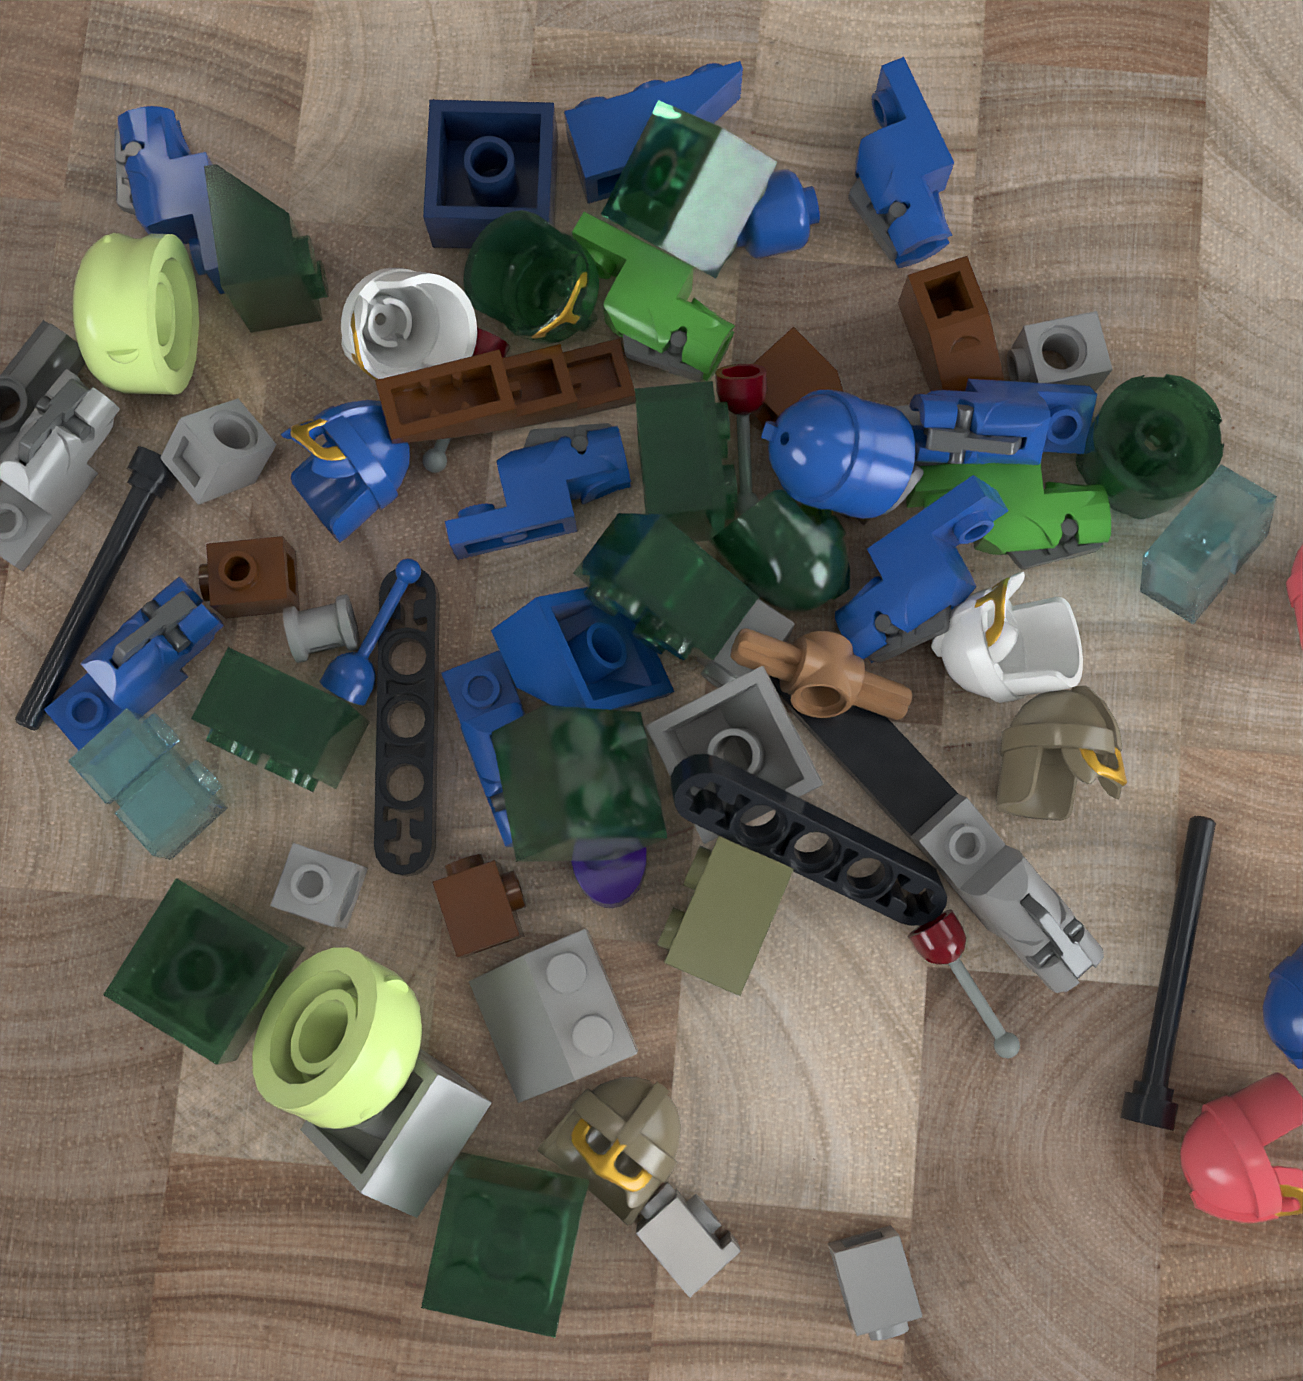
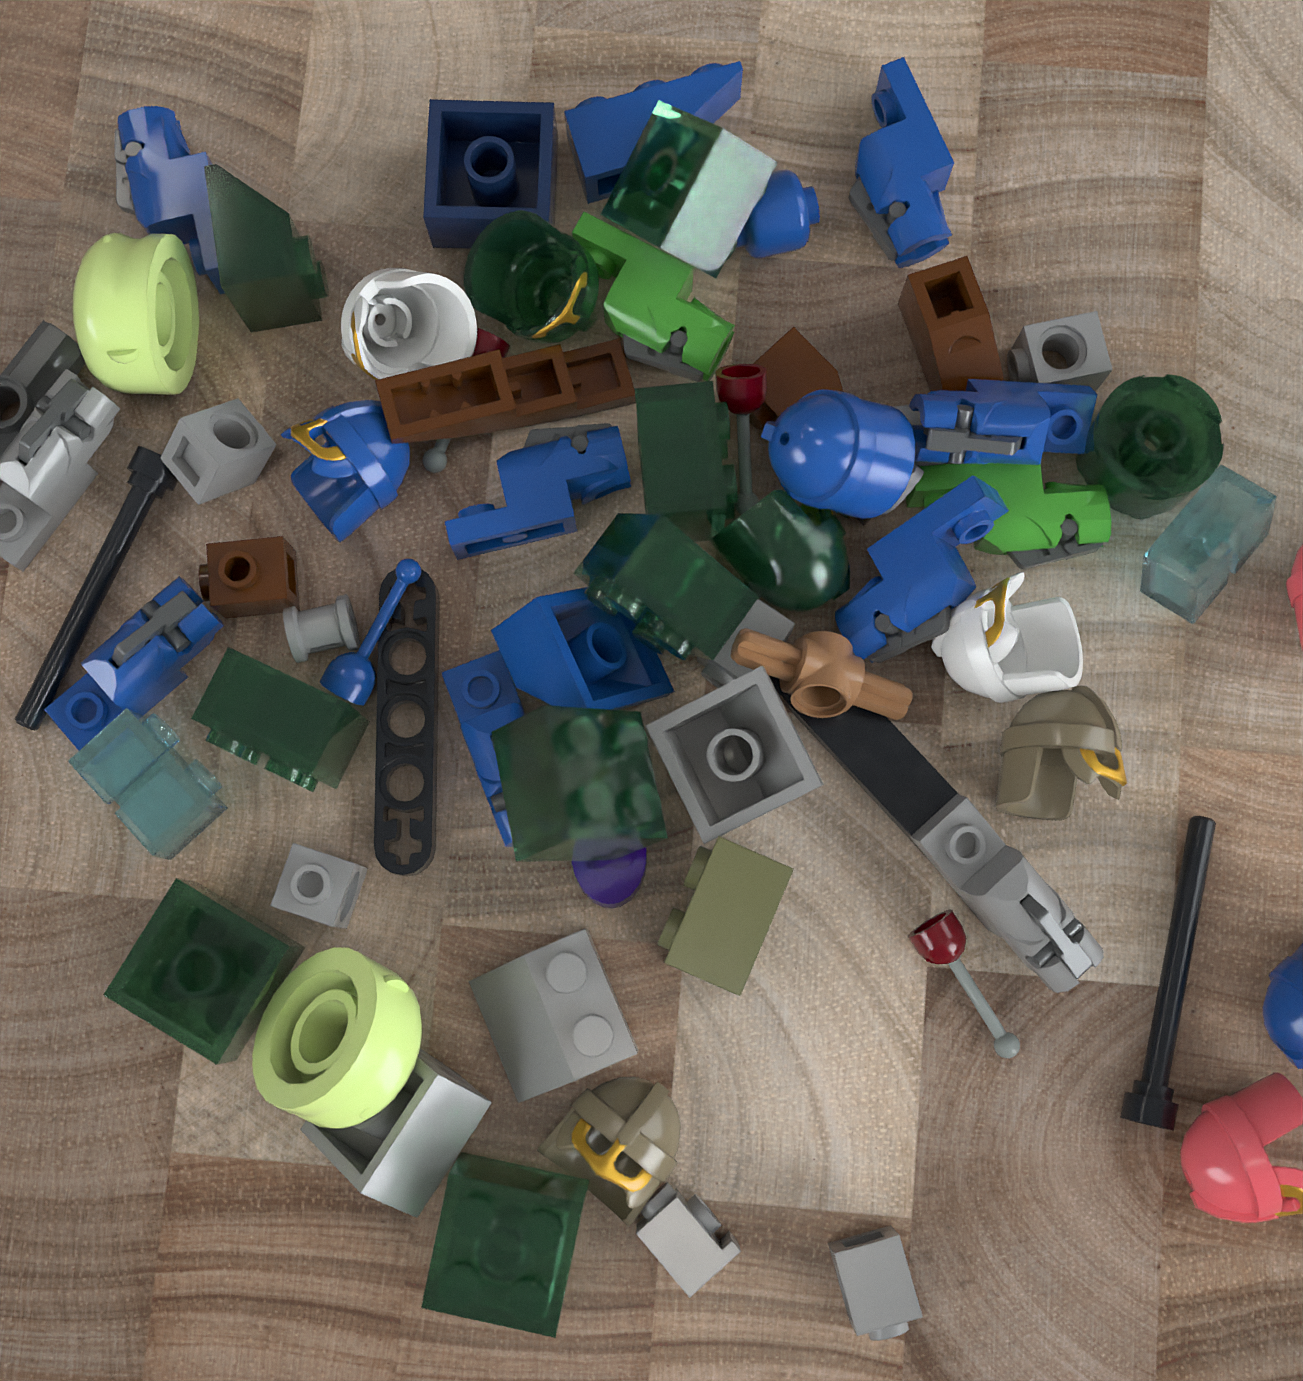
reddish brown brick [432,854,526,958] -> none
black beam [671,754,947,926] -> none

